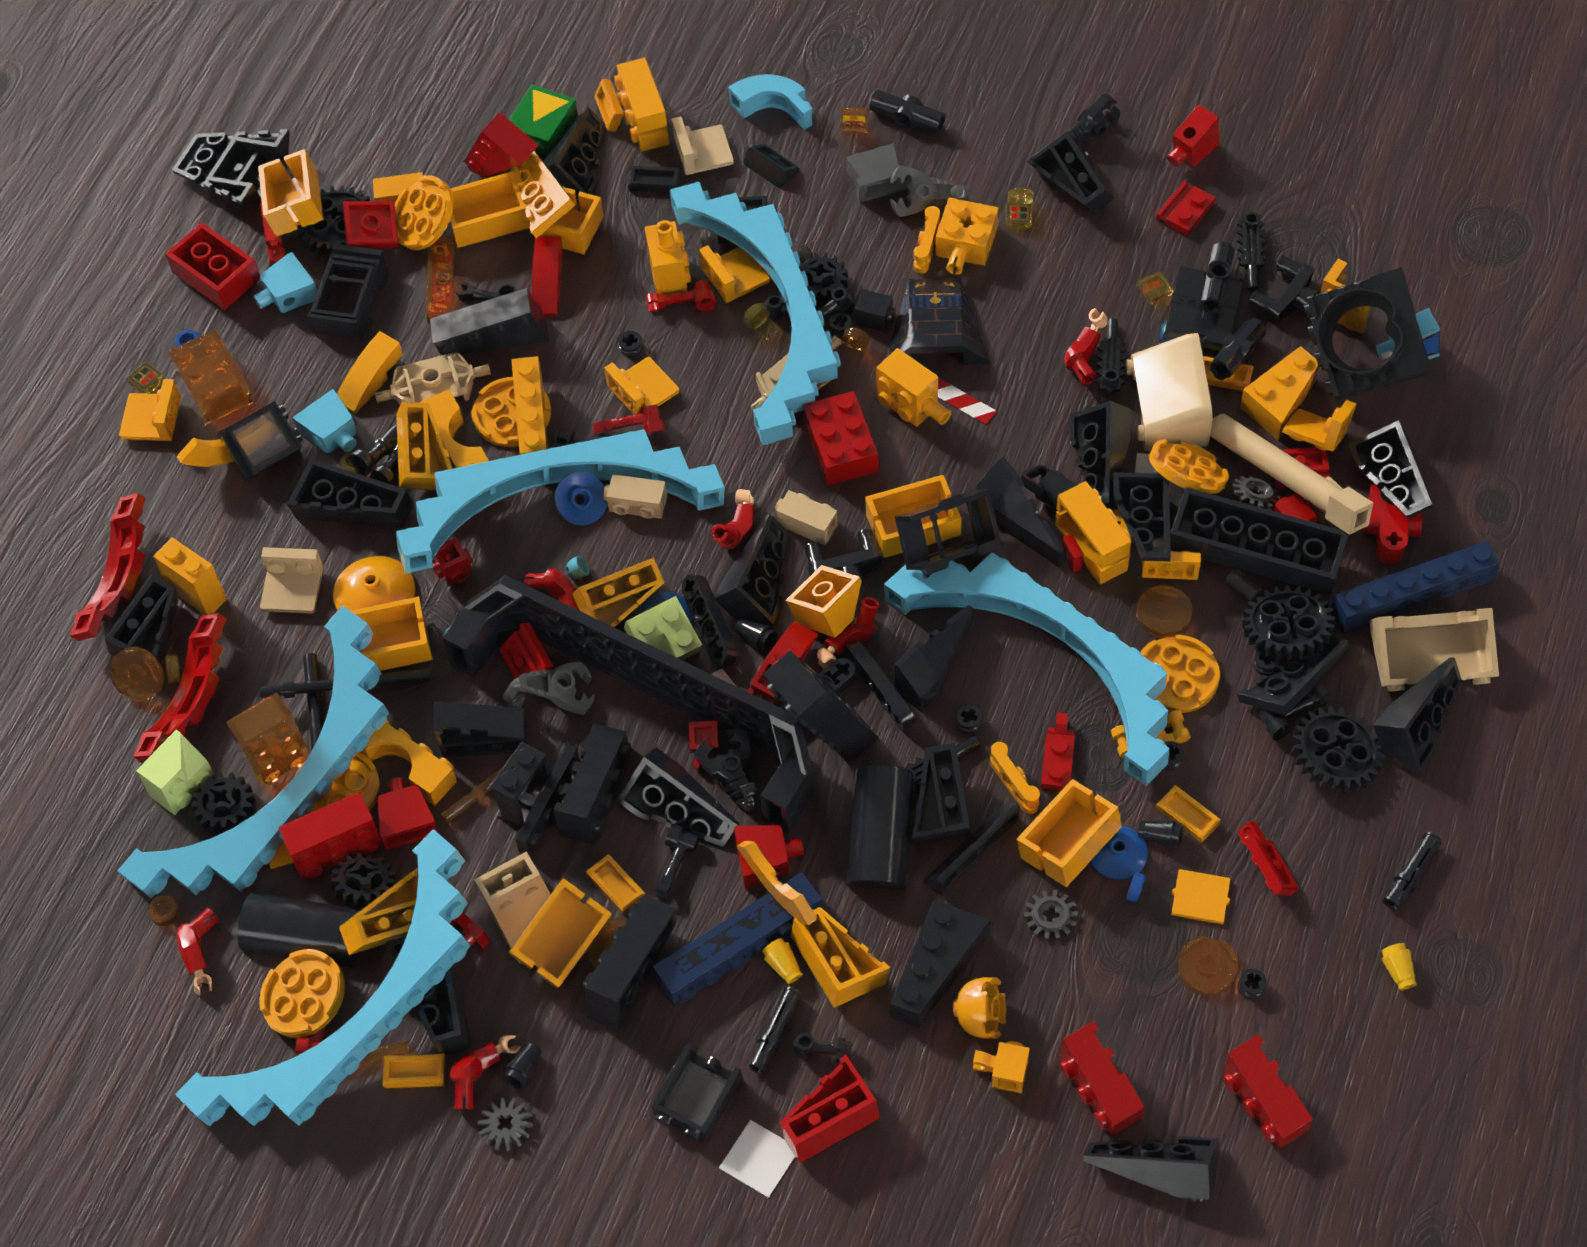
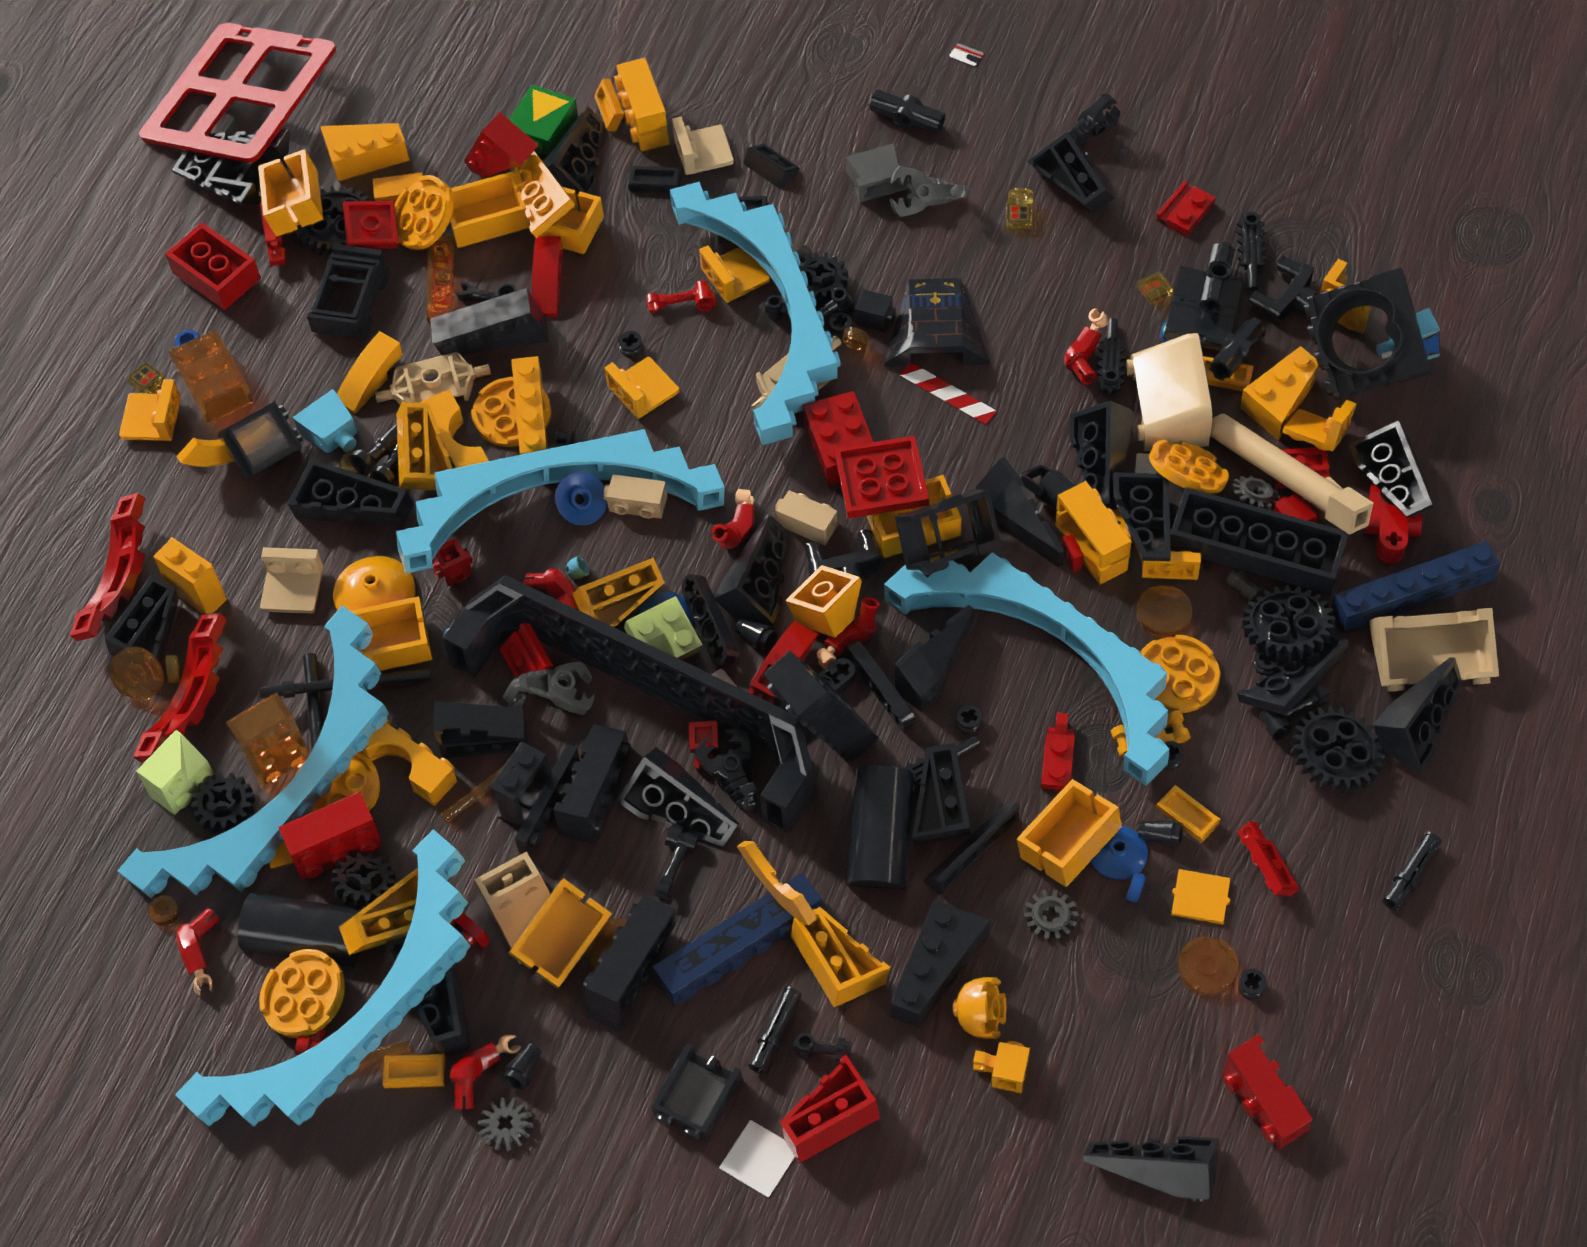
medium azure torso [253,252,318,313] -> none
red torso [378,777,439,850] -> none
light orange tile [586,854,645,915] -> none
red brick [592,404,665,434] -> none
light orange brick [645,220,691,295] -> none
medium azure arch [728,75,813,130] -> none
red torso [734,825,804,889] -> none
clear yellow tile [744,303,770,329] -> none
yellow cone [762,938,803,985] -> none
clear orange tile [841,108,867,132] -> none
light orange brick [876,348,951,427] -> none
light orange plate [914,206,940,274] -> none
light orange brick [936,198,999,275] -> none
light orange plate [990,742,1040,814] -> none
red wedge [1059,1021,1145,1136] -> none
red torso [1167,104,1219,167] -> none
yellow cone [1381,943,1417,990] -> none
none -> window [139,23,336,163]
none -> light orange wedge [320,123,410,181]
none -> red plate [834,436,929,519]
none -> sticker [950,44,984,66]

